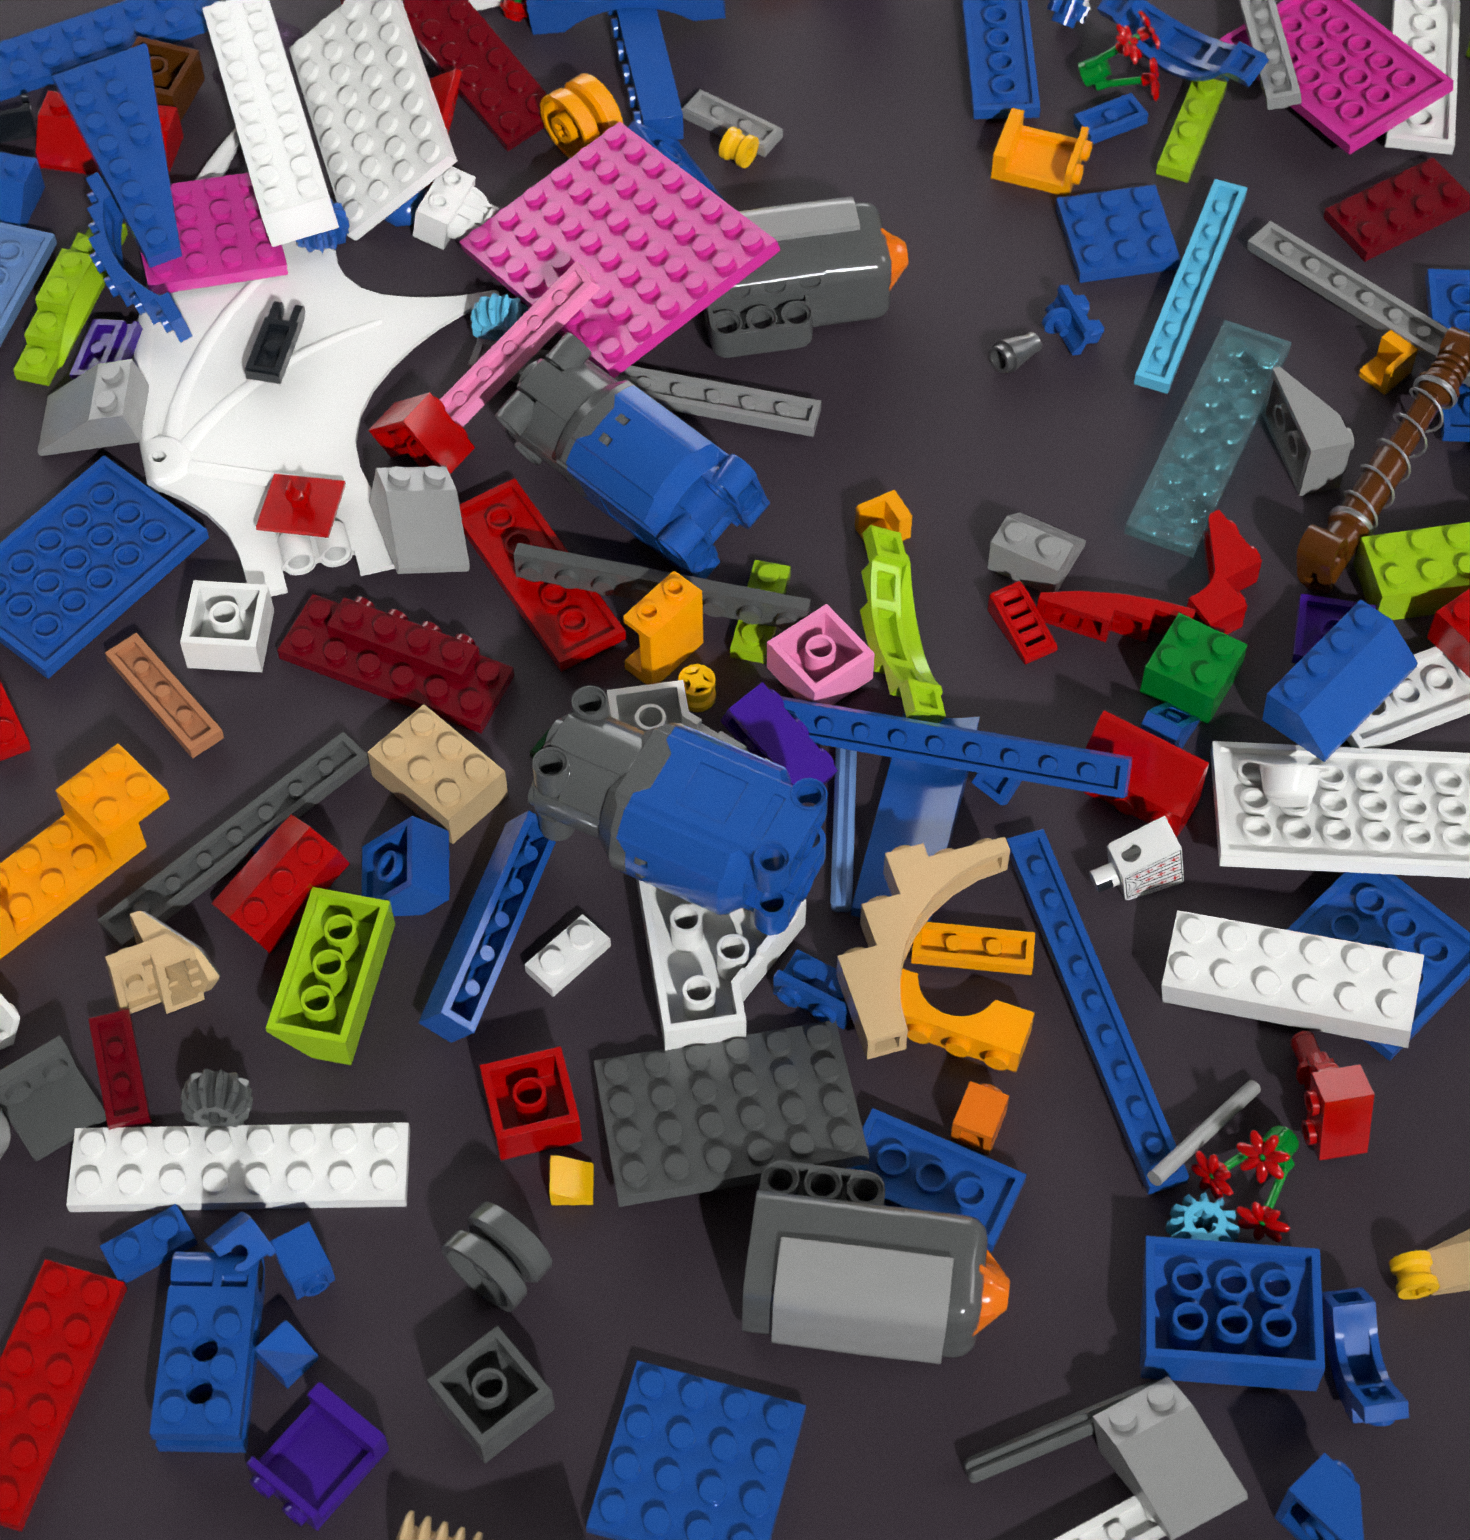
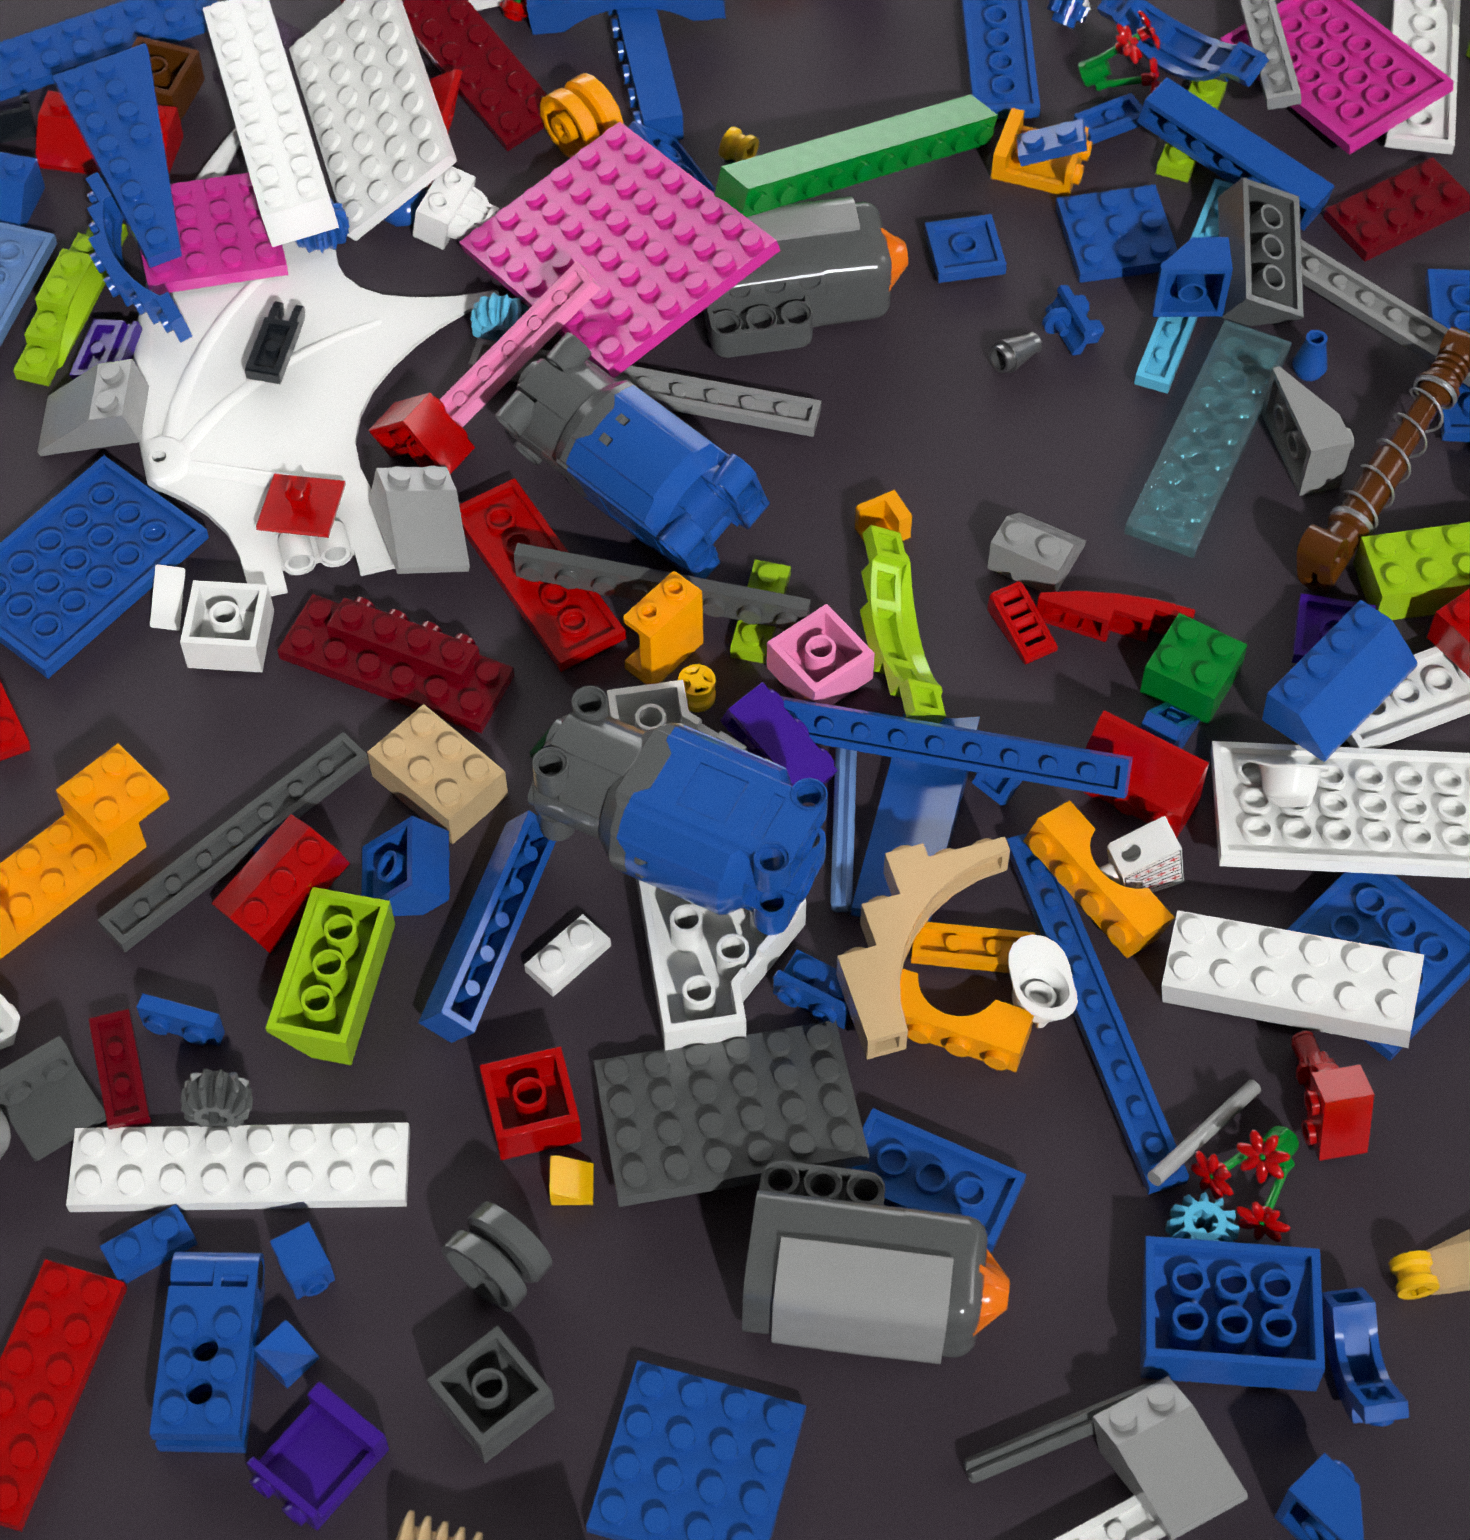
nougat plate [105,633,224,759] -> none
tan piece [105,911,221,1014] -> none
blue hinge [204,1211,277,1272] -> none
light grey tile [682,89,783,157] -> none
orange brick [950,1081,1009,1155] -> none
red arch [1187,509,1262,635] -> none
light orange panel [1359,329,1418,395] -> none
none -> blue plate [136,994,225,1046]
none -> white sticker [150,565,185,631]
none -> green brick [714,94,998,218]
none -> blue plate [924,214,1007,283]
none -> white piece [1008,934,1078,1028]
none -> blue plate [1017,118,1087,167]
none -> light orange arch [1023,800,1175,958]
none -> blue brick [1137,77,1335,231]
none -> blue slope [1152,237,1233,317]
none -> dark grey slope [1218,177,1304,326]
none -> blue cone [1292,330,1328,381]

